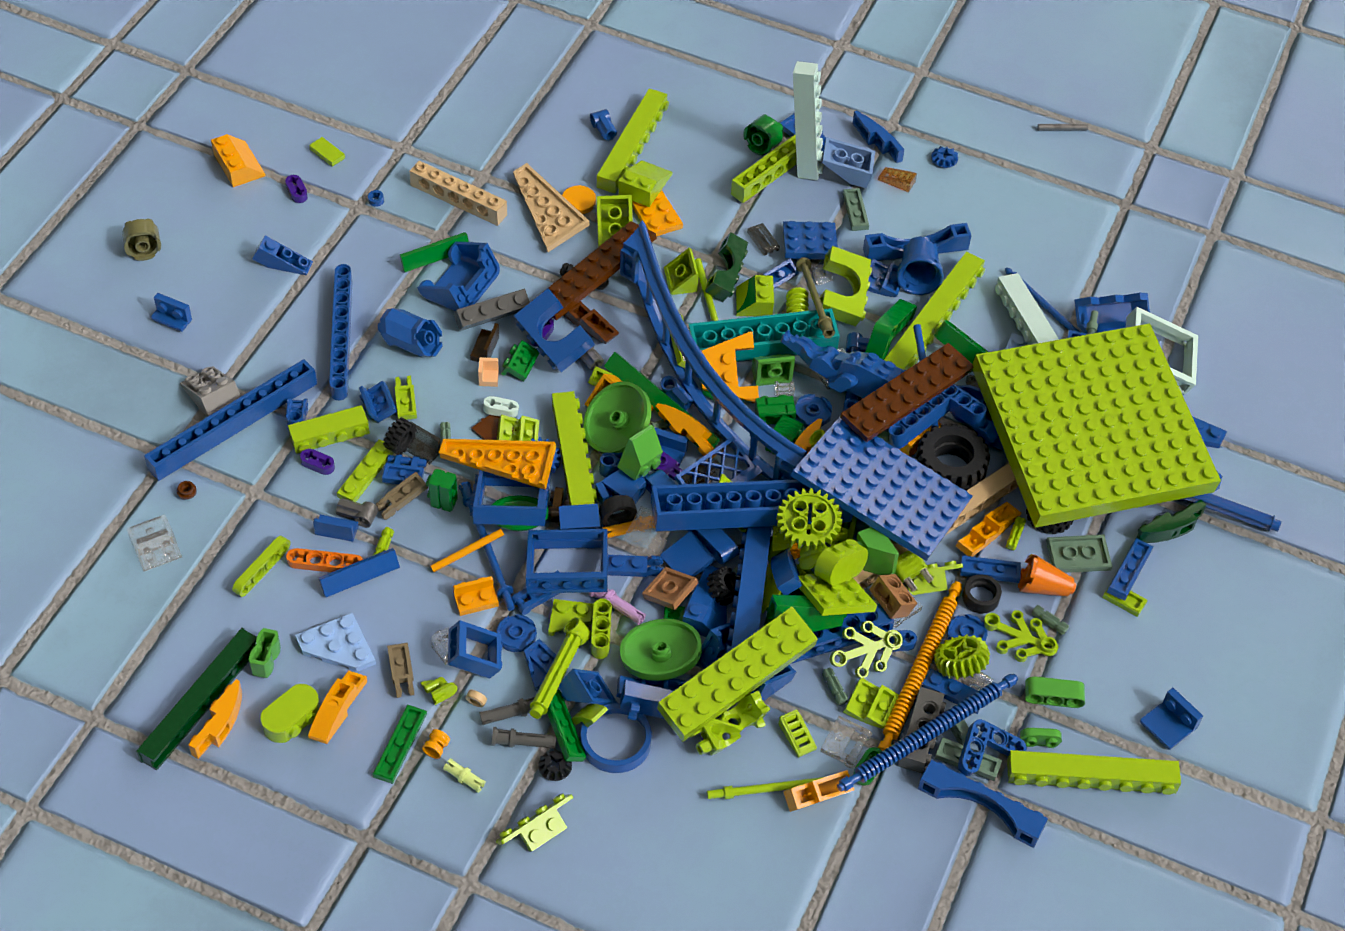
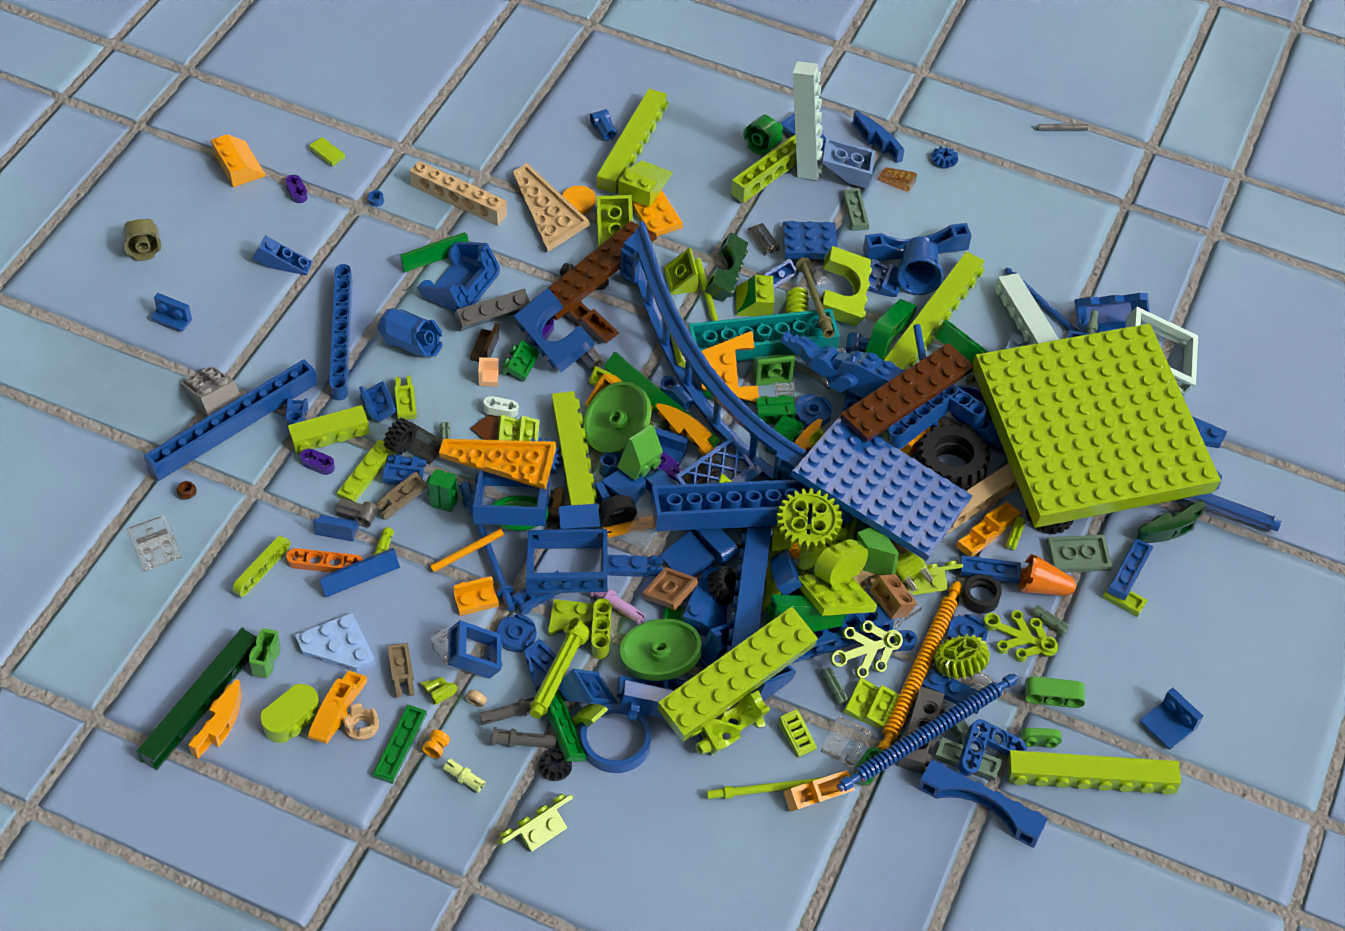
none -> tan piece [344,703,379,740]

